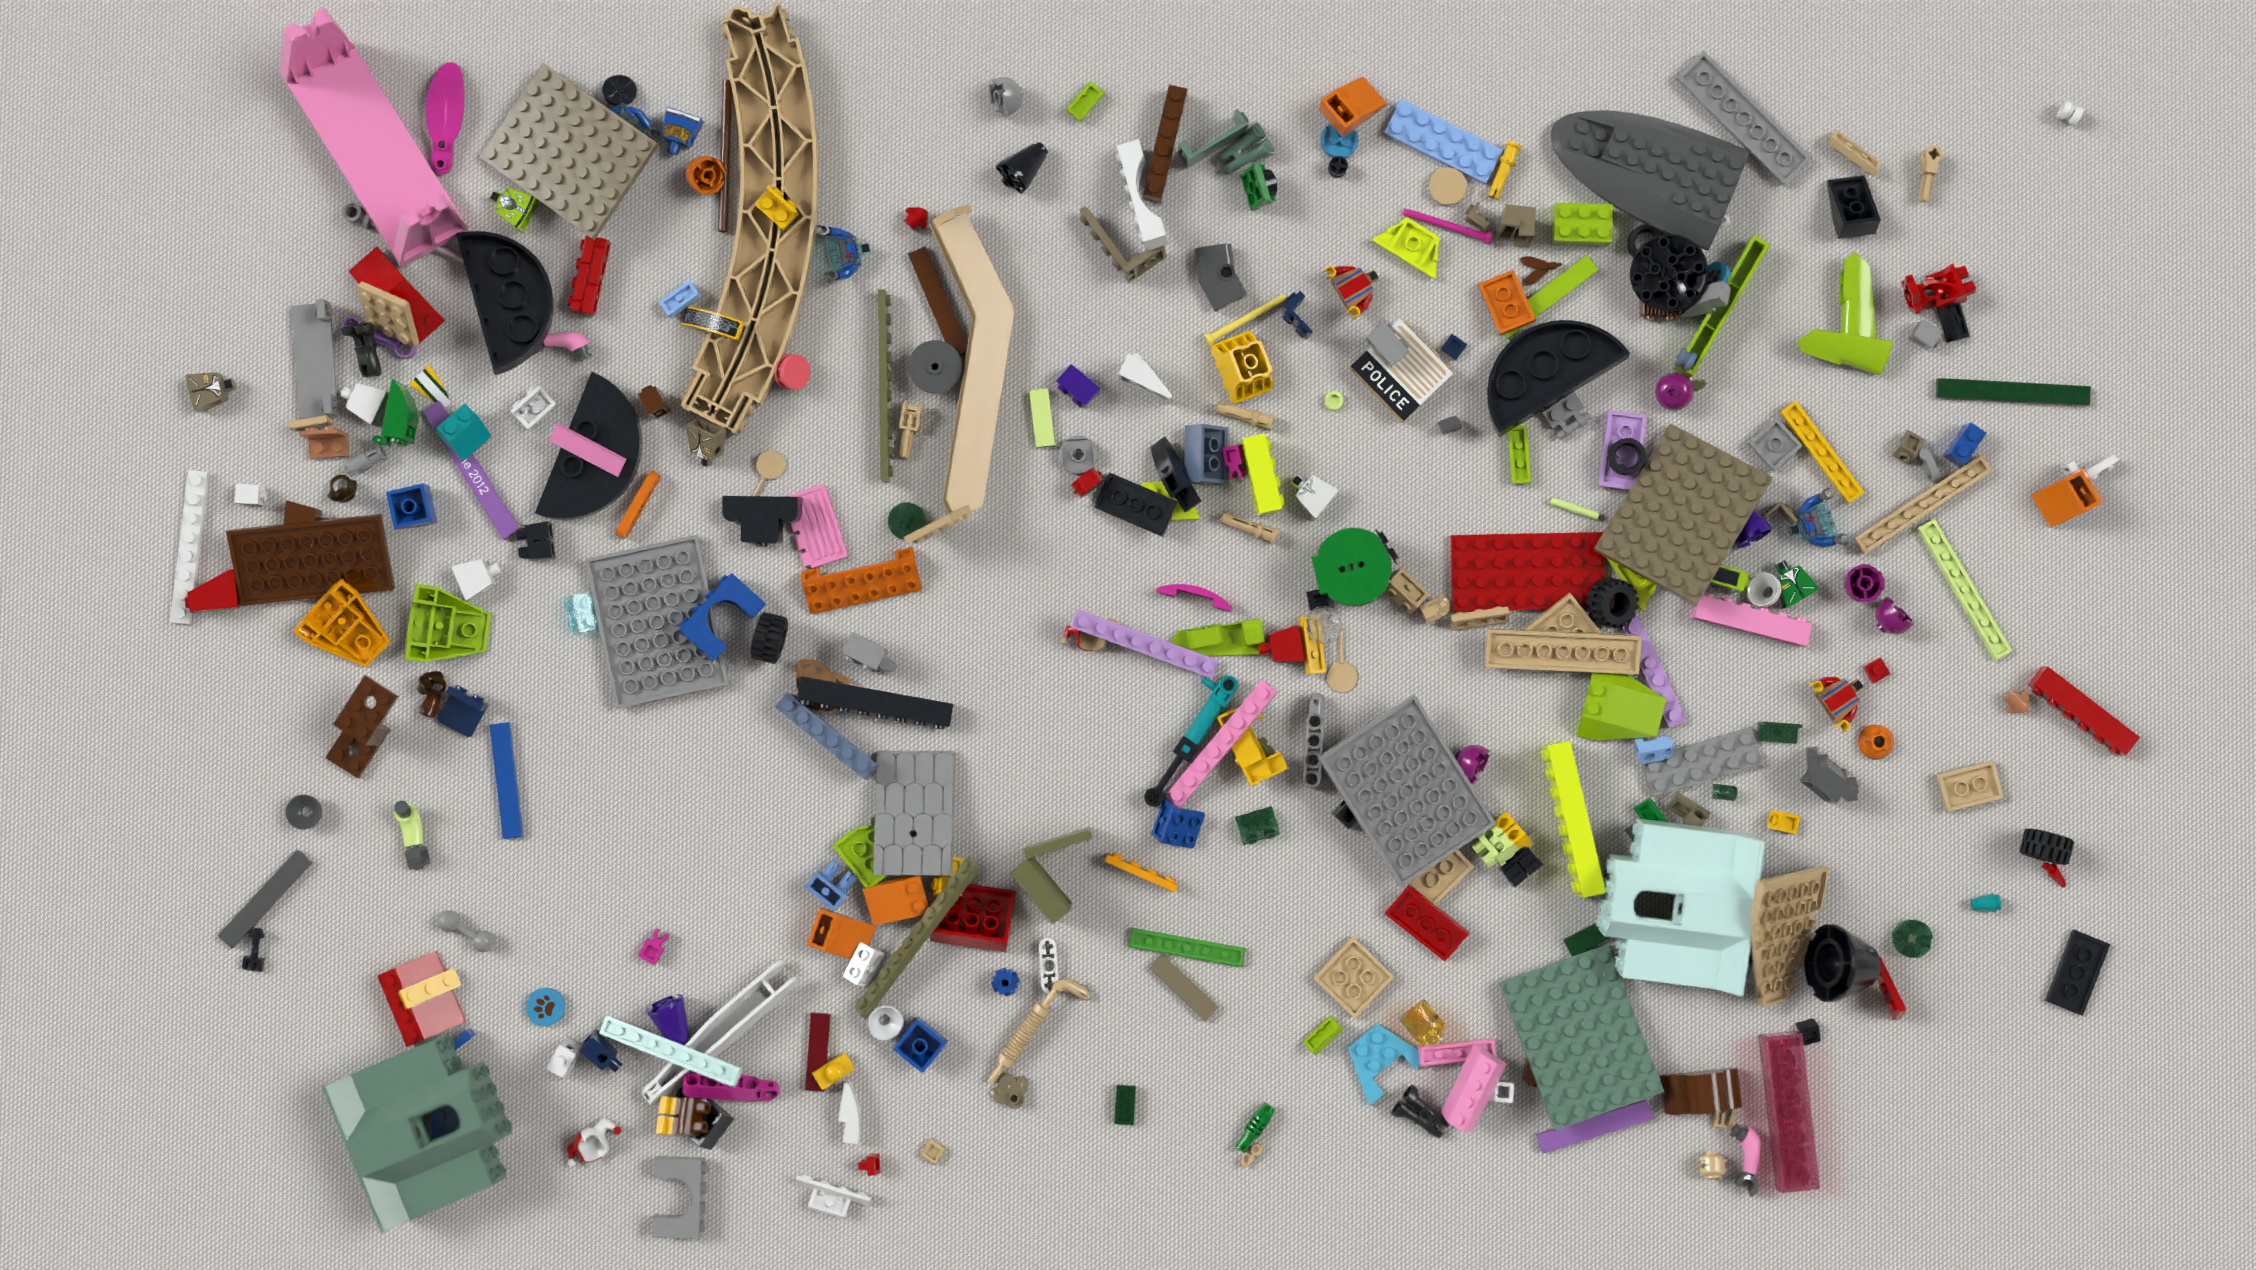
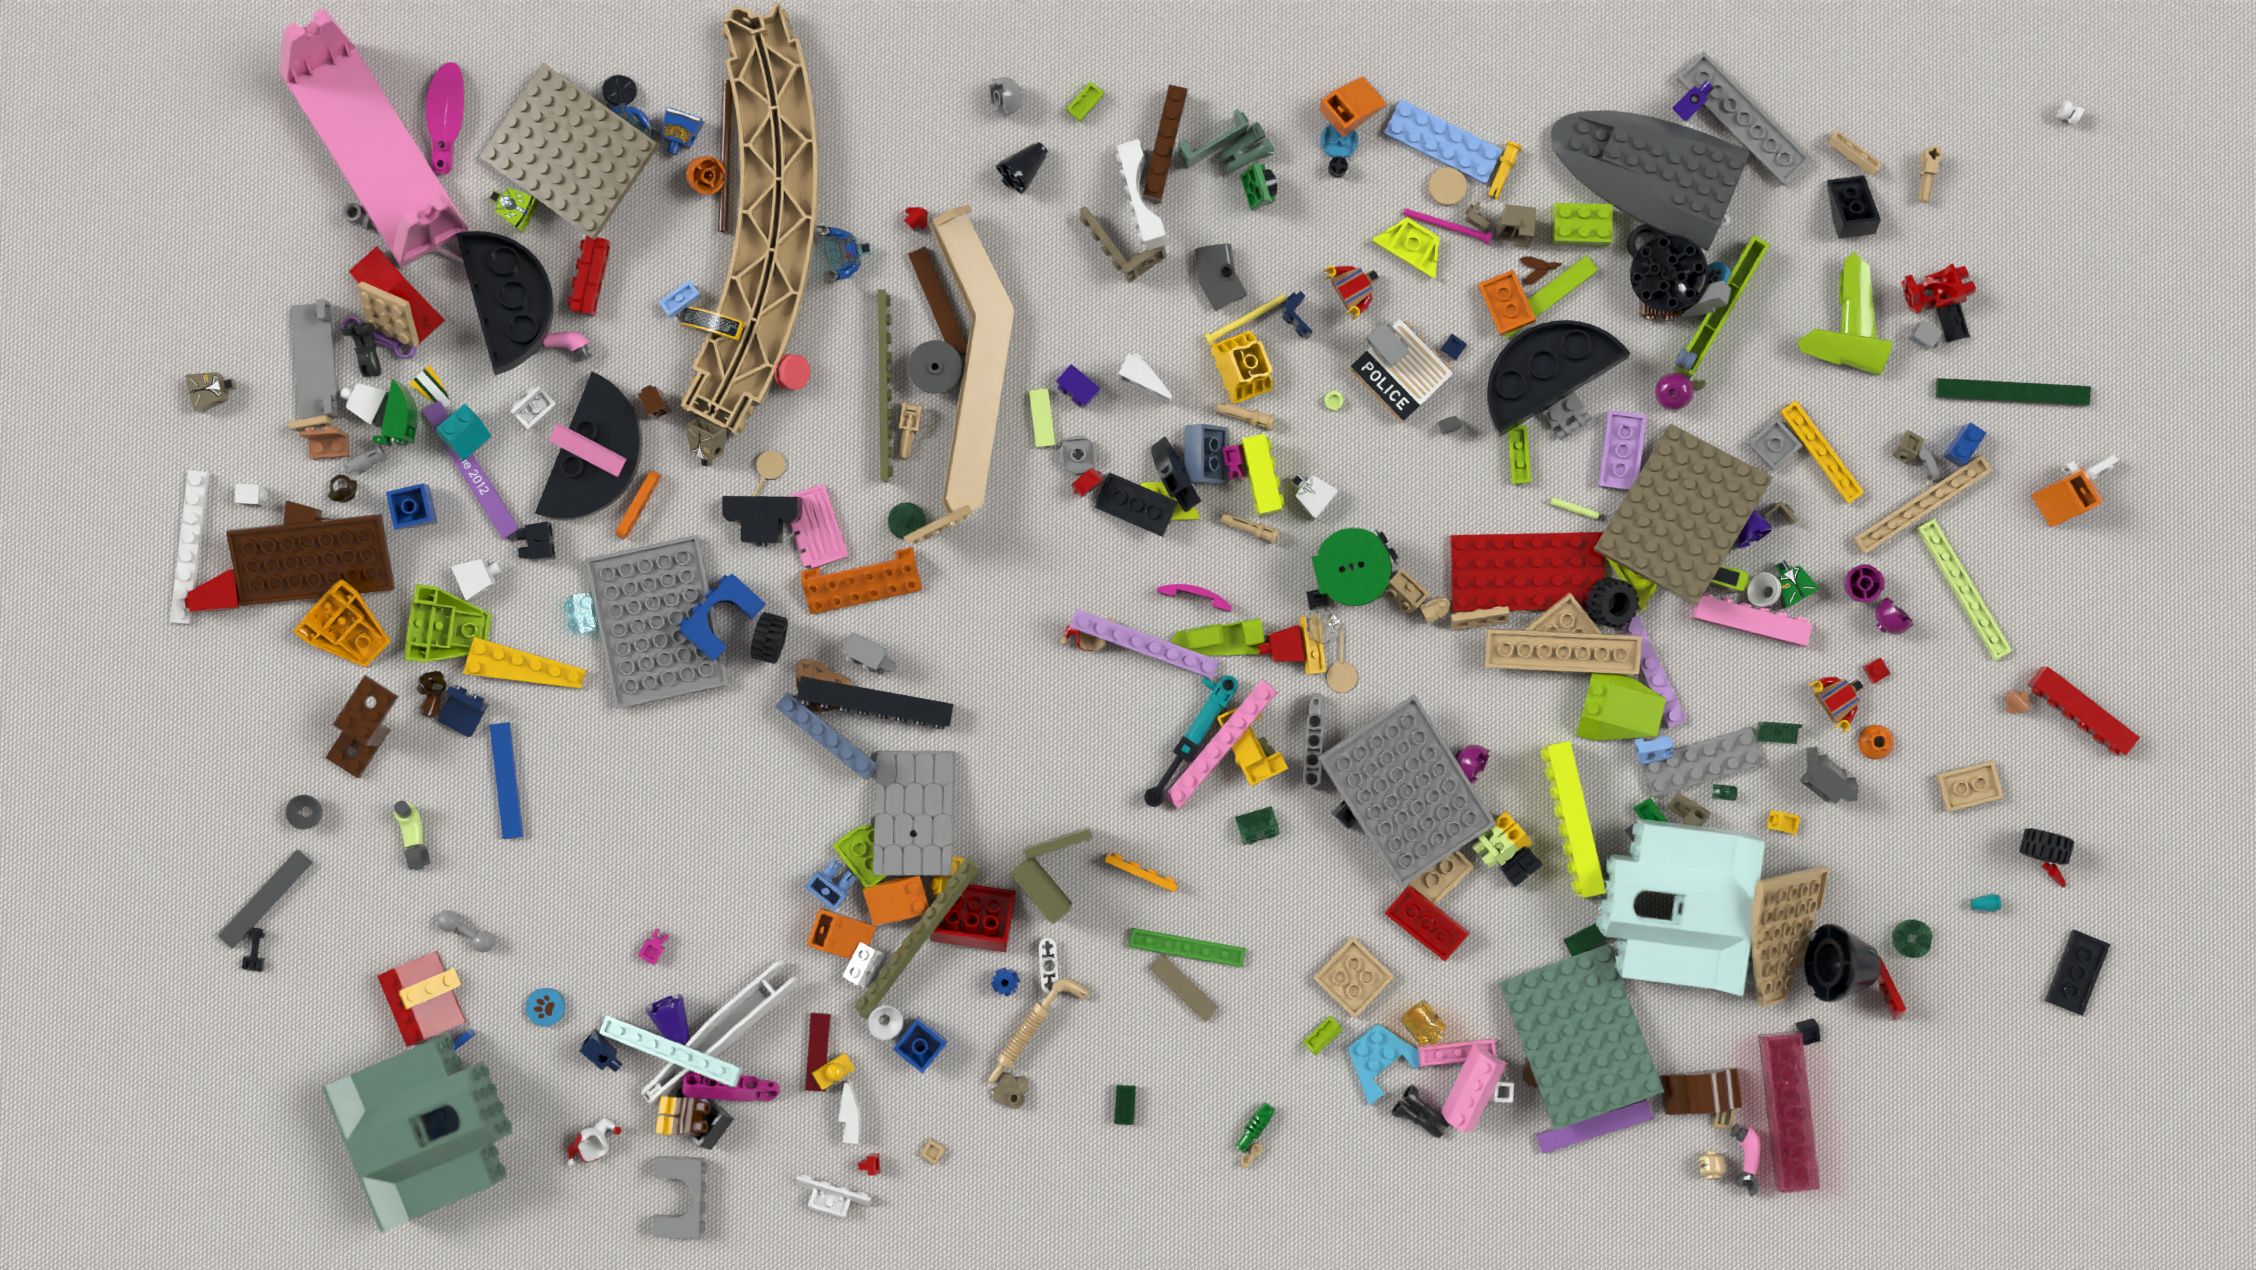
white torso [546,1037,581,1079] -> none
yellow bracket [754,185,799,231] -> none
blue bracket [1151,799,1205,848] -> none
black tyre [1607,438,1646,475] -> none
torso [1788,488,1848,548] -> none
none -> yellow wing [463,637,587,688]
none -> dark purple torso [1672,80,1714,122]

